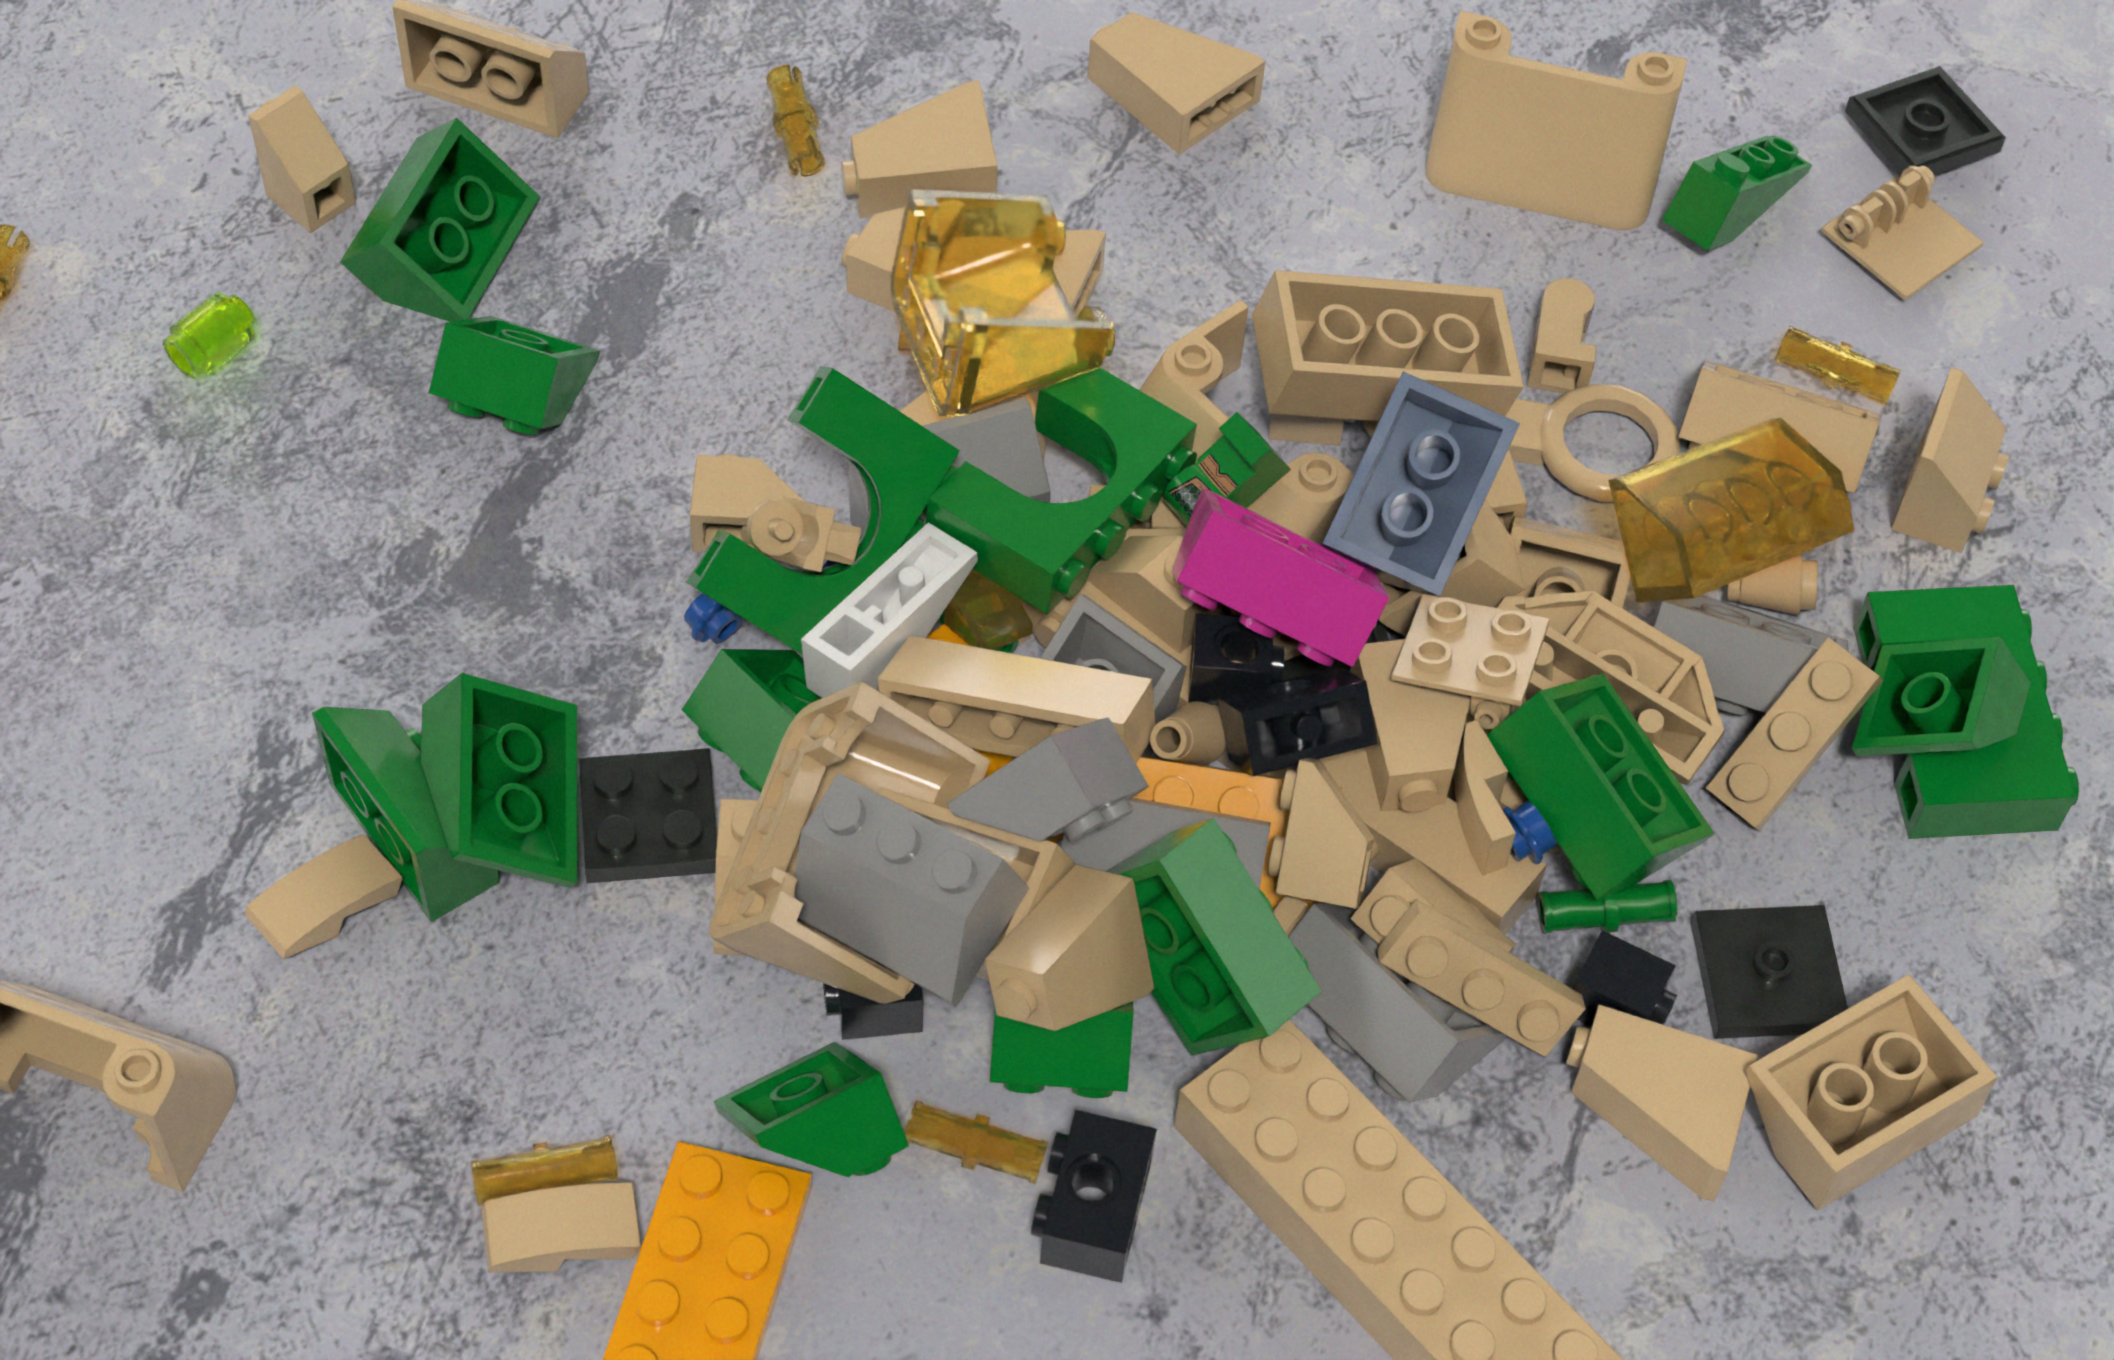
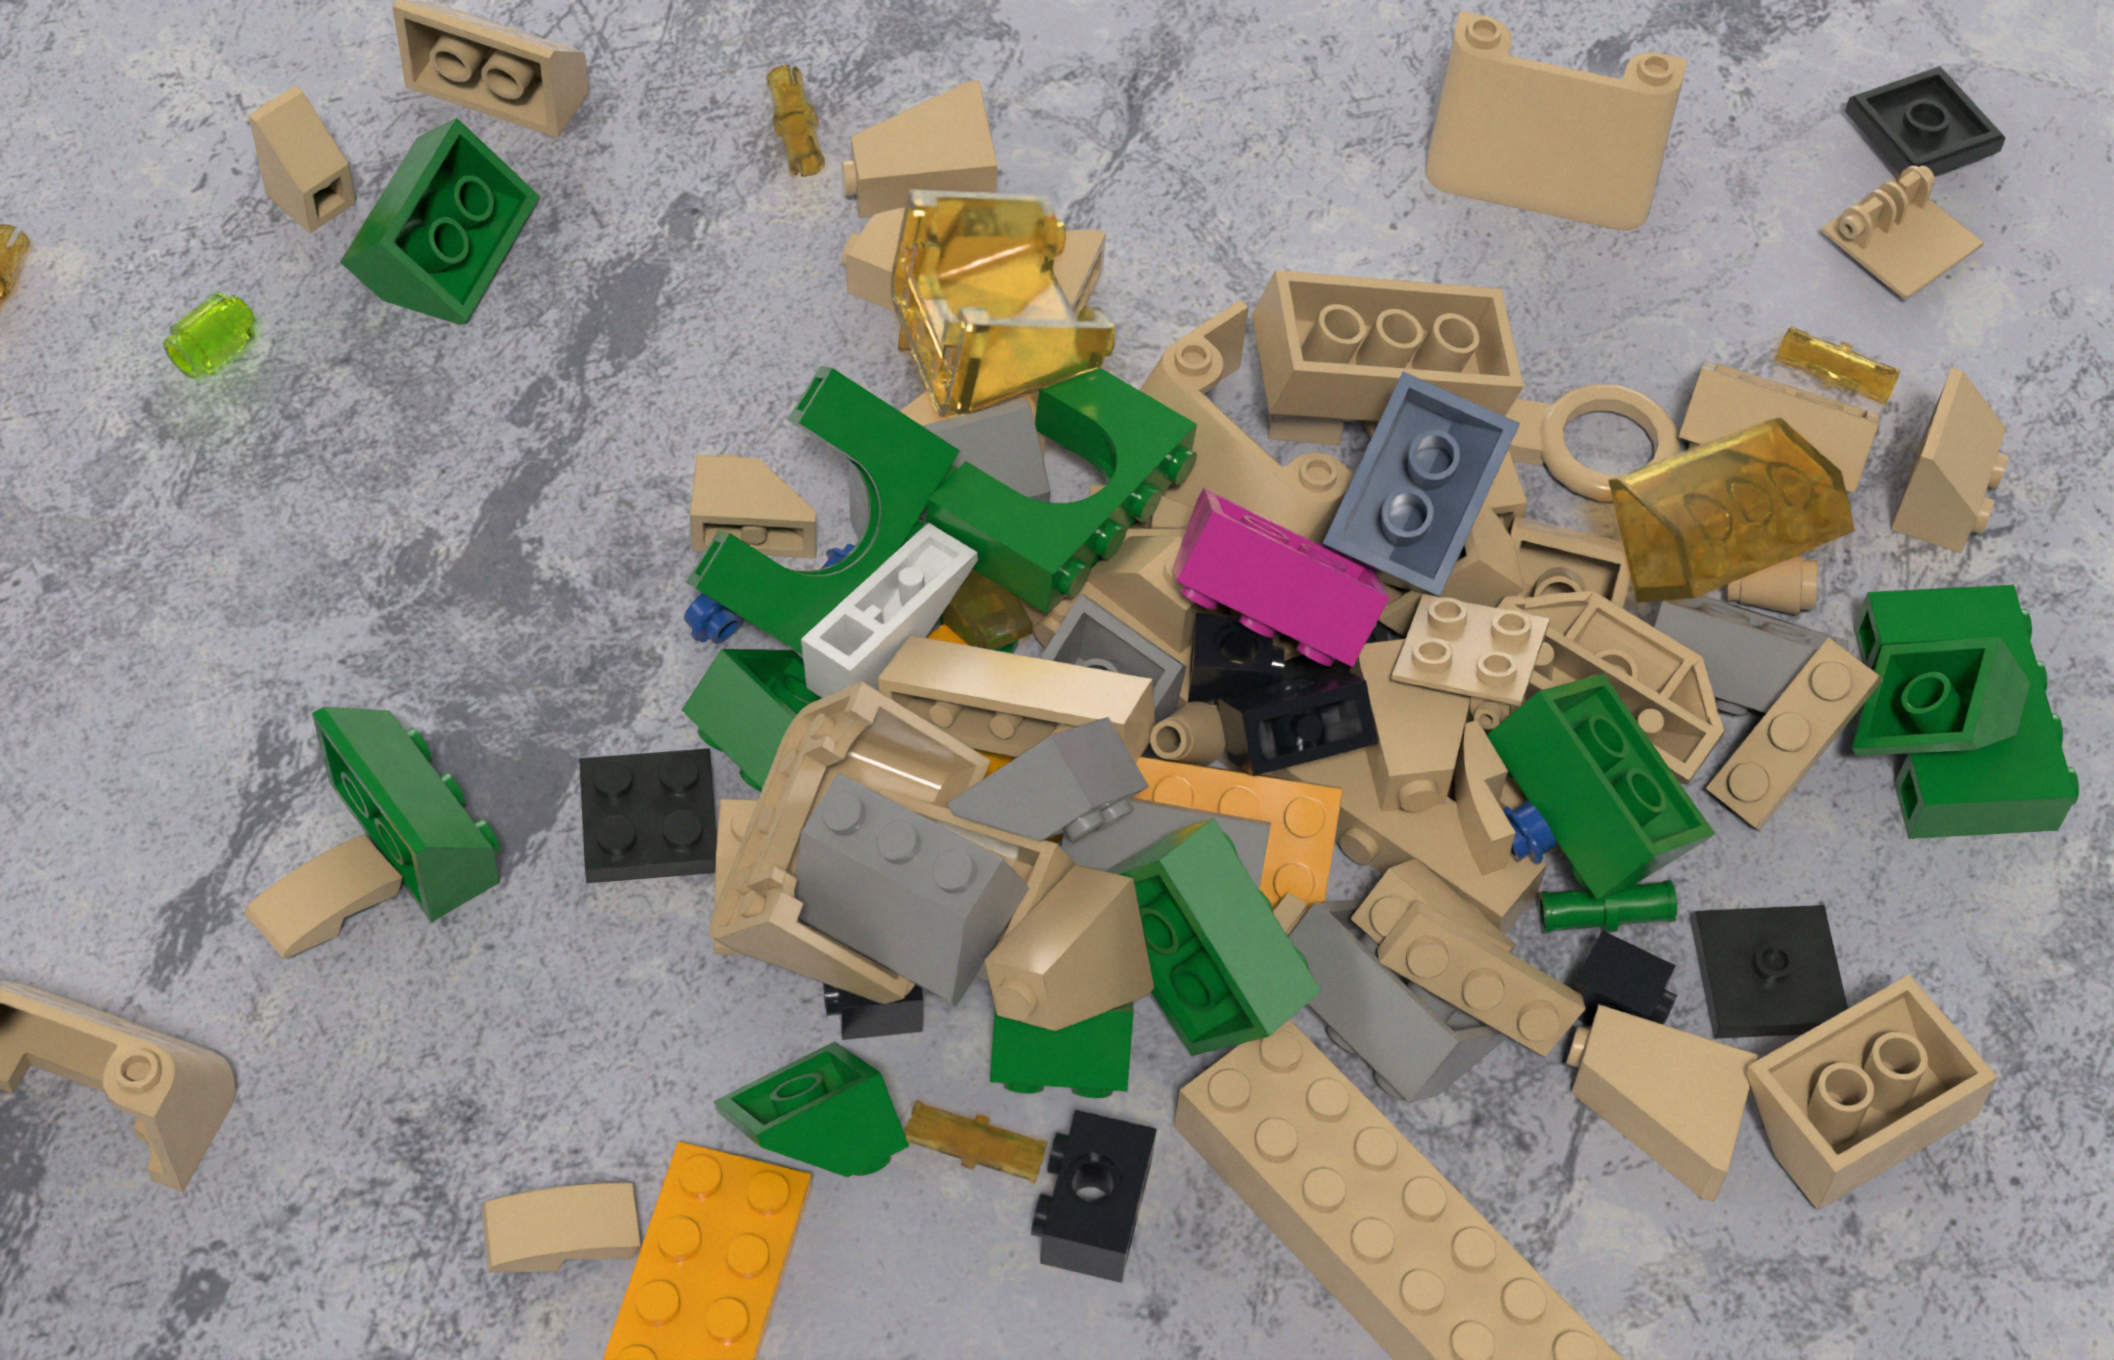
green slope [421,673,577,888] -> none
green slope [429,316,600,435] -> none
clear yellow pin [470,1135,618,1206] -> none
tan hips [747,496,861,572] -> none
tan slope [1087,12,1265,154] -> none
green leg [1163,412,1291,527] -> none
tan slope [1268,758,1374,909] -> none
tan leg [1527,278,1597,394] -> none
green slope [1662,136,1813,251] -> none

